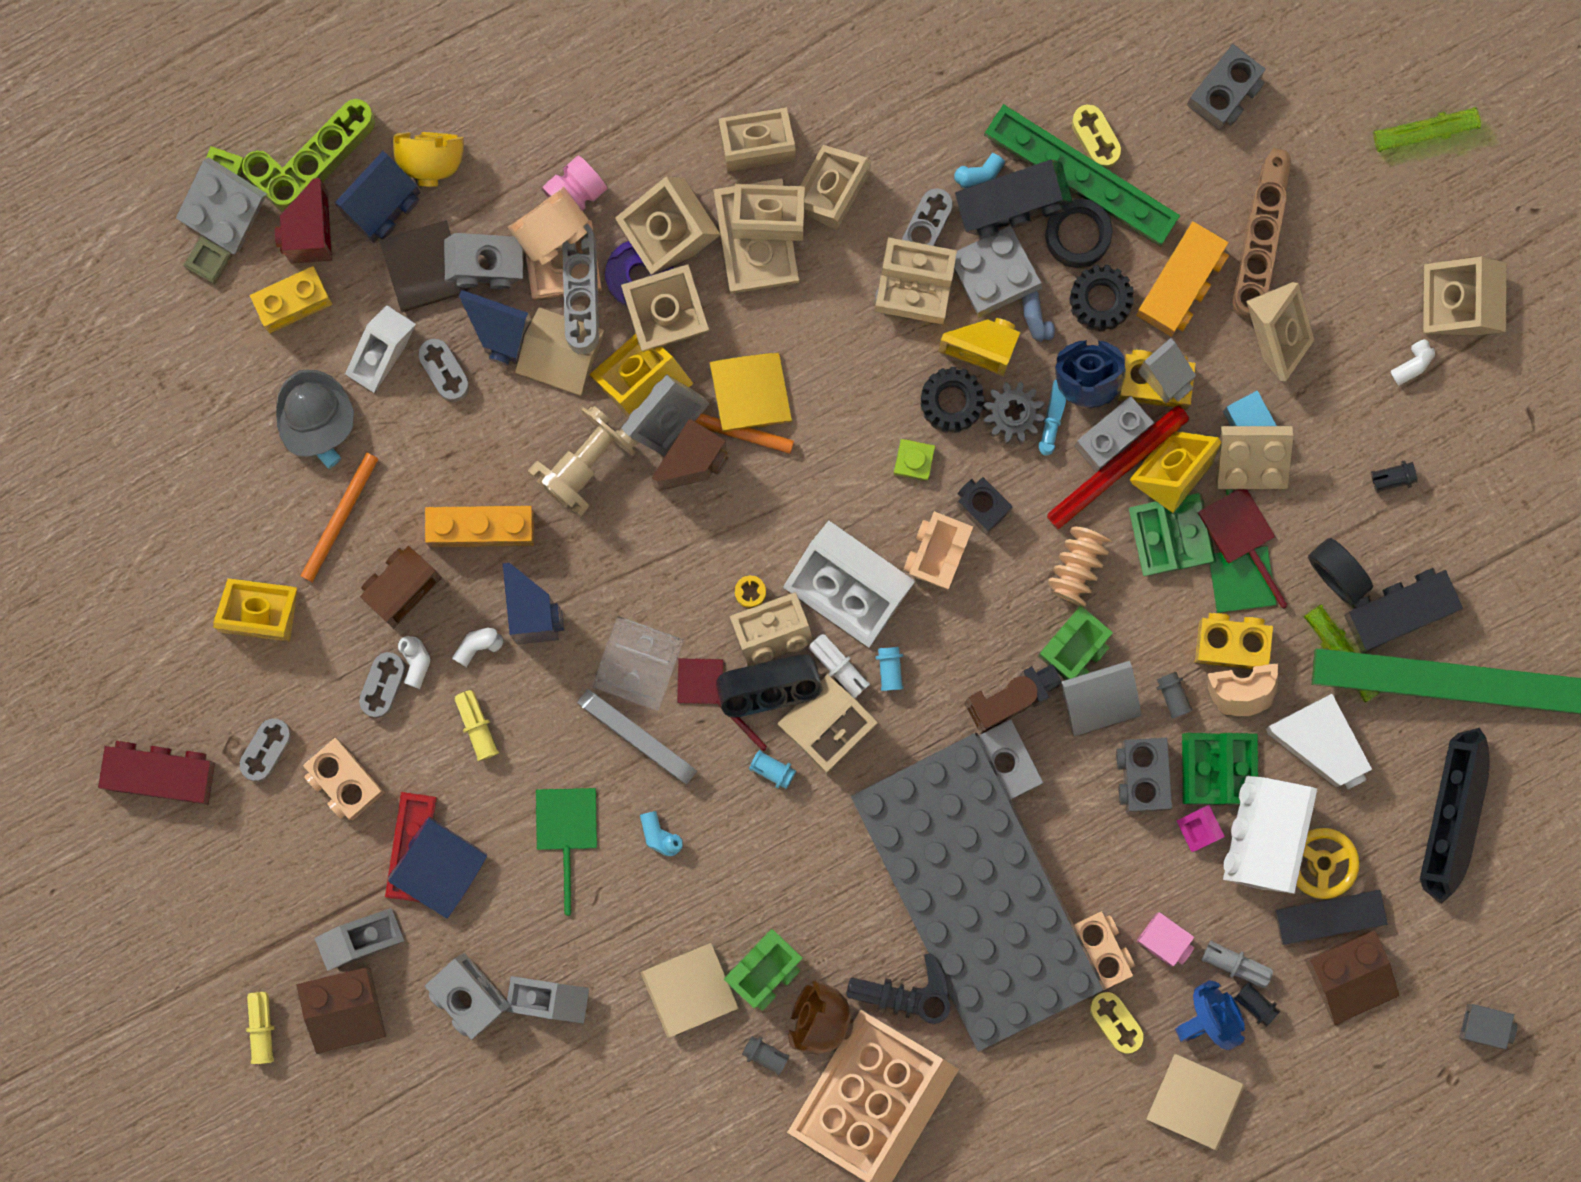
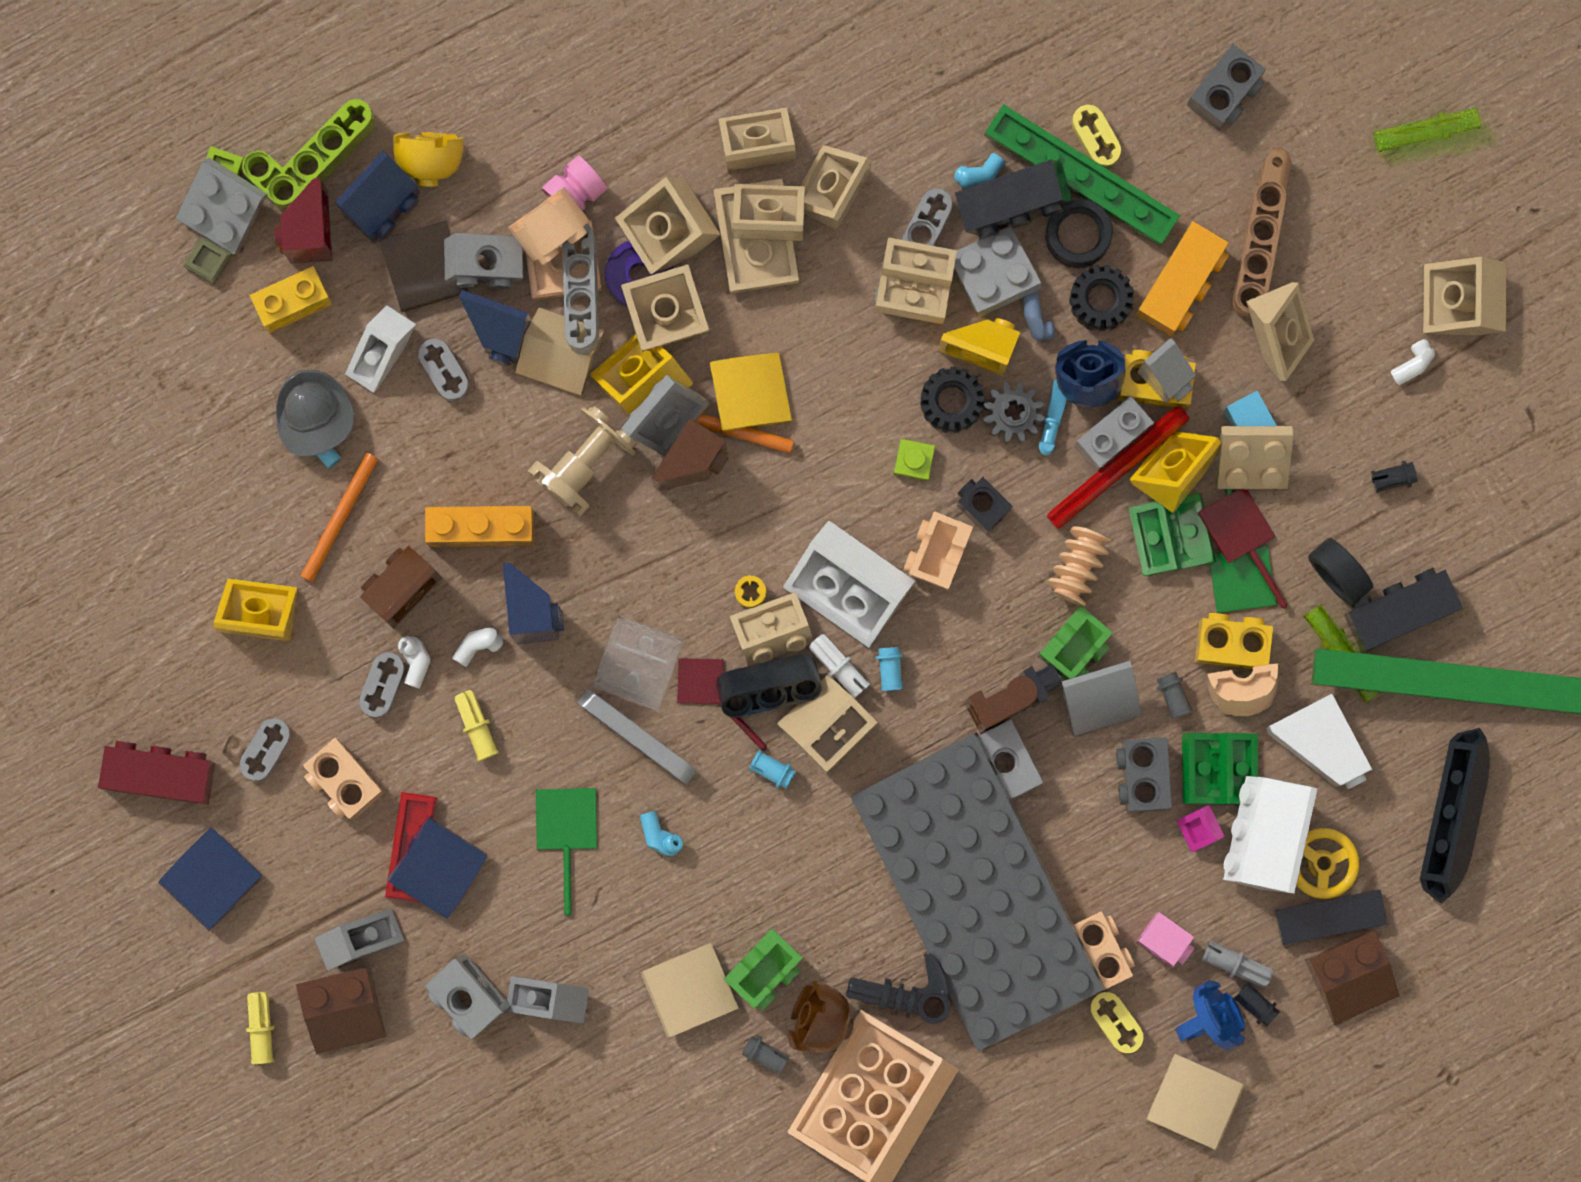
dark grey brick [1459,1004,1517,1049] -> none
none -> dark blue slope [158,827,262,931]

